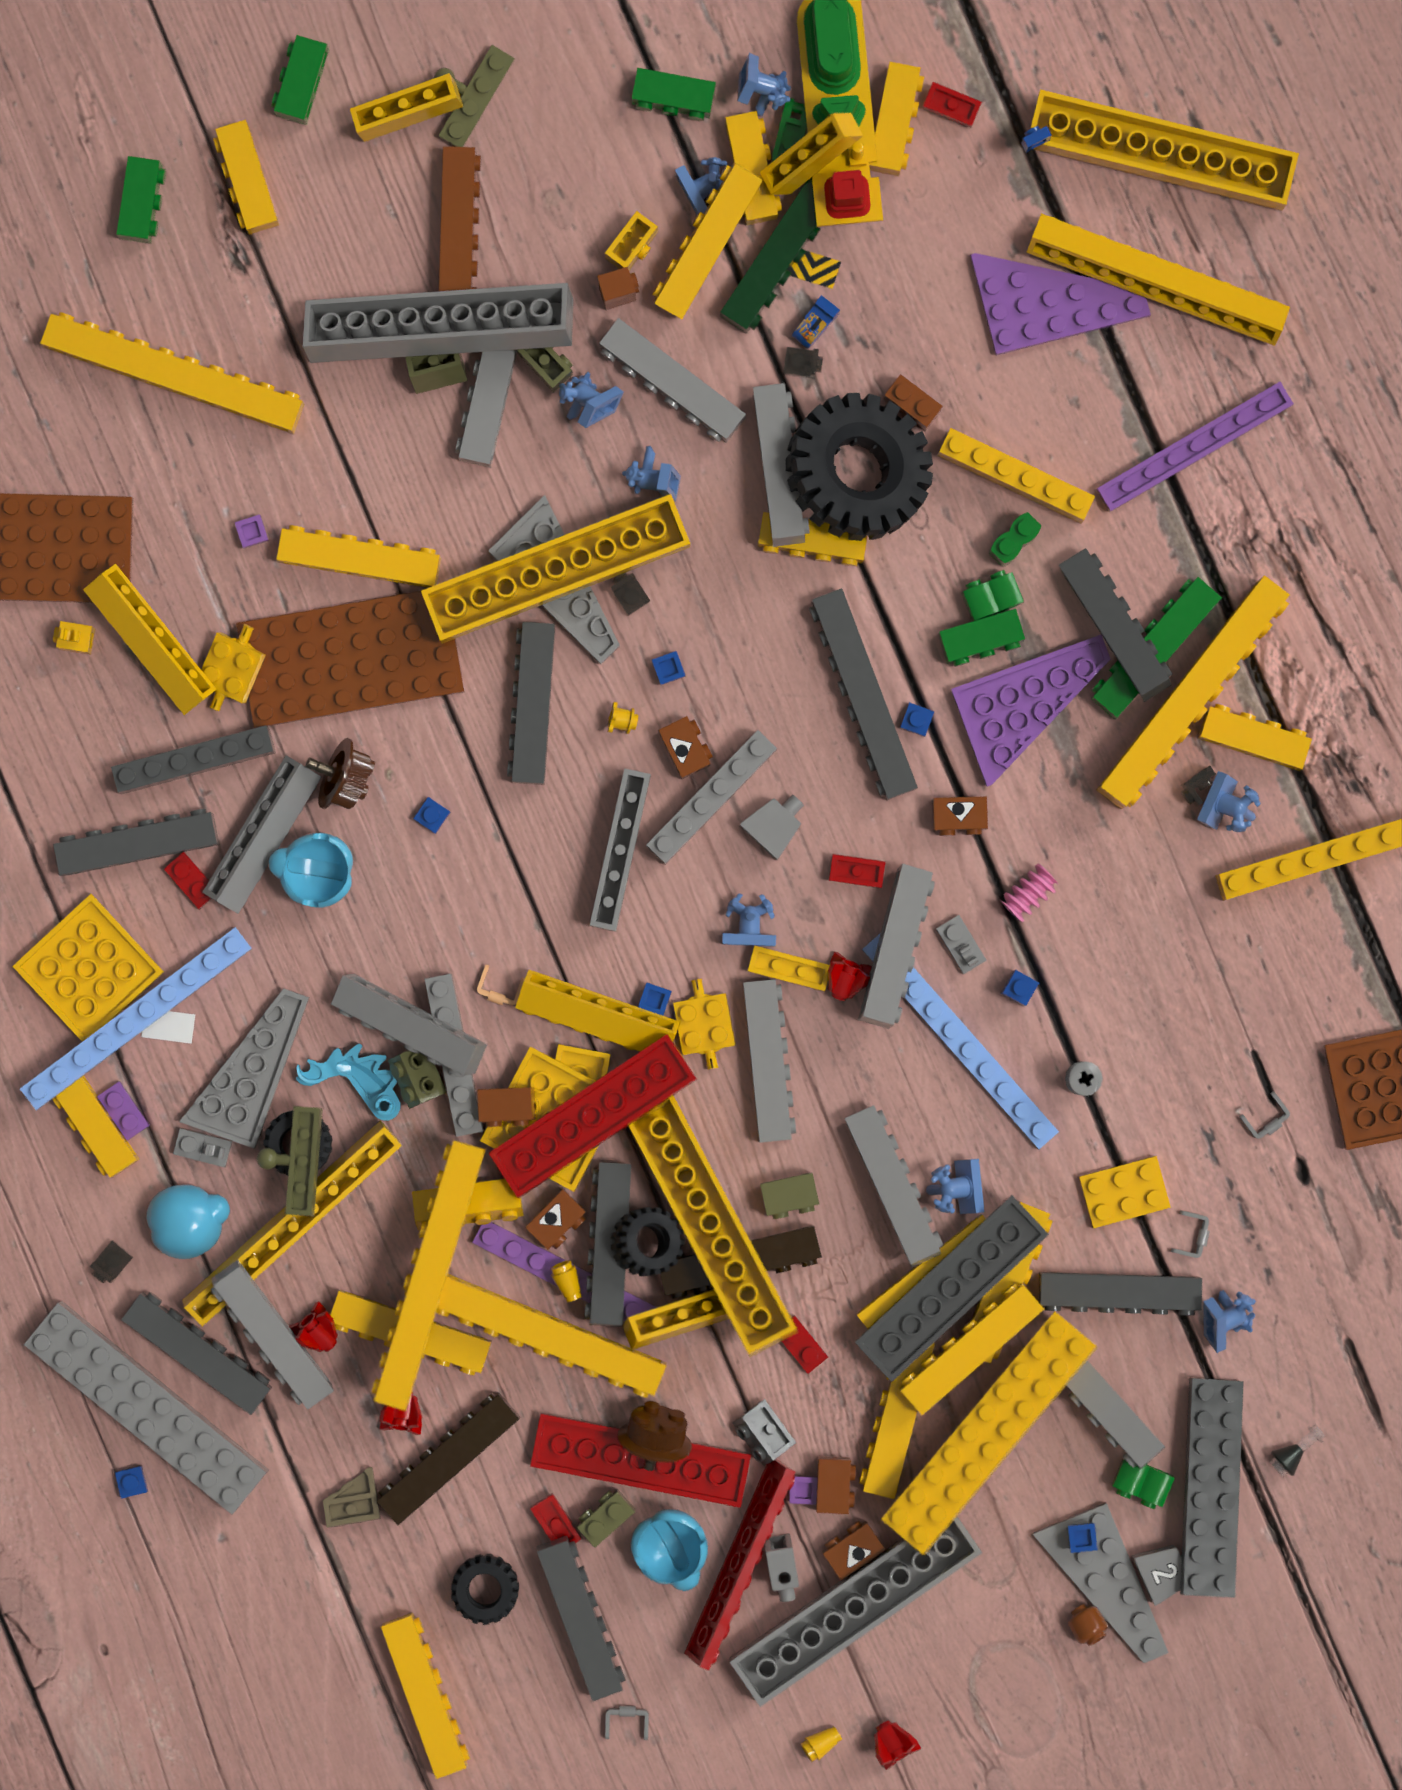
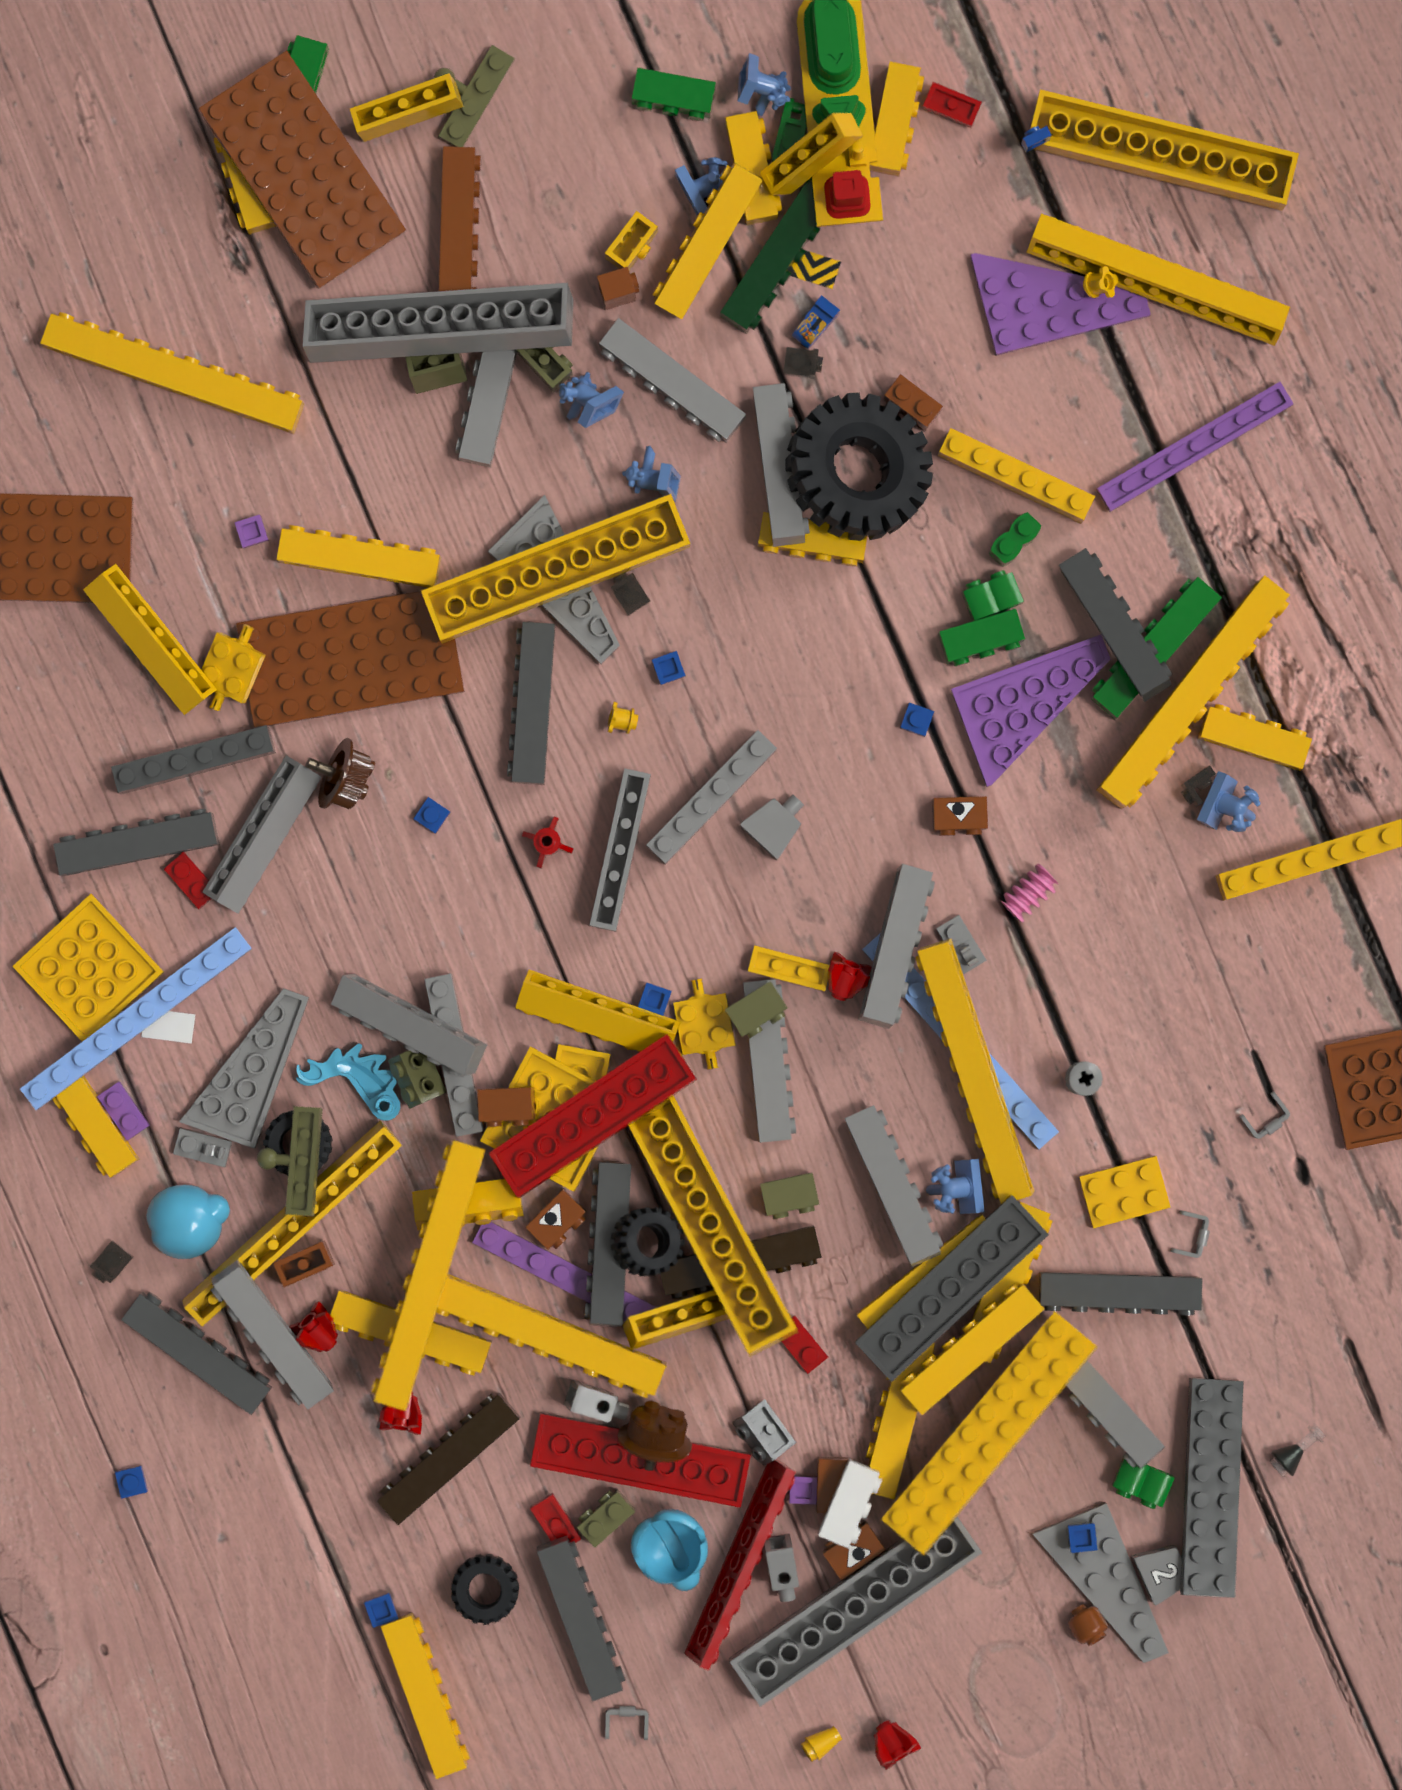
light grey brick [24,1301,269,1514] -> none
yellow brick [53,621,95,655] -> none
green brick [116,156,166,244] -> none
medium azure piece [269,833,353,908] -> none
dark tan wing [323,1467,381,1528] -> none
light nougat piece [477,964,525,1006] -> none
yellow cone [551,1260,582,1302] -> none
dark orange brick [658,716,713,779] -> none
medium blue piece [722,893,776,947] -> none
dark grey brick [809,588,918,800] -> none
red plate [829,854,886,888] -> none
blue brick [1001,970,1039,1006] -> none
medium blue piece [1203,1290,1256,1353] -> none
none -> dark orange plate [198,50,406,289]
none -> dark orange brick [273,1240,336,1287]
none -> blue plate [364,1592,399,1628]
none -> red brick [522,816,574,869]
none -> light grey torso [564,1379,629,1423]
none -> olive brick [725,981,788,1039]
none -> white brick [818,1459,882,1548]
none -> yellow brick [916,938,1035,1204]
none -> yellow brick [1083,266,1118,298]

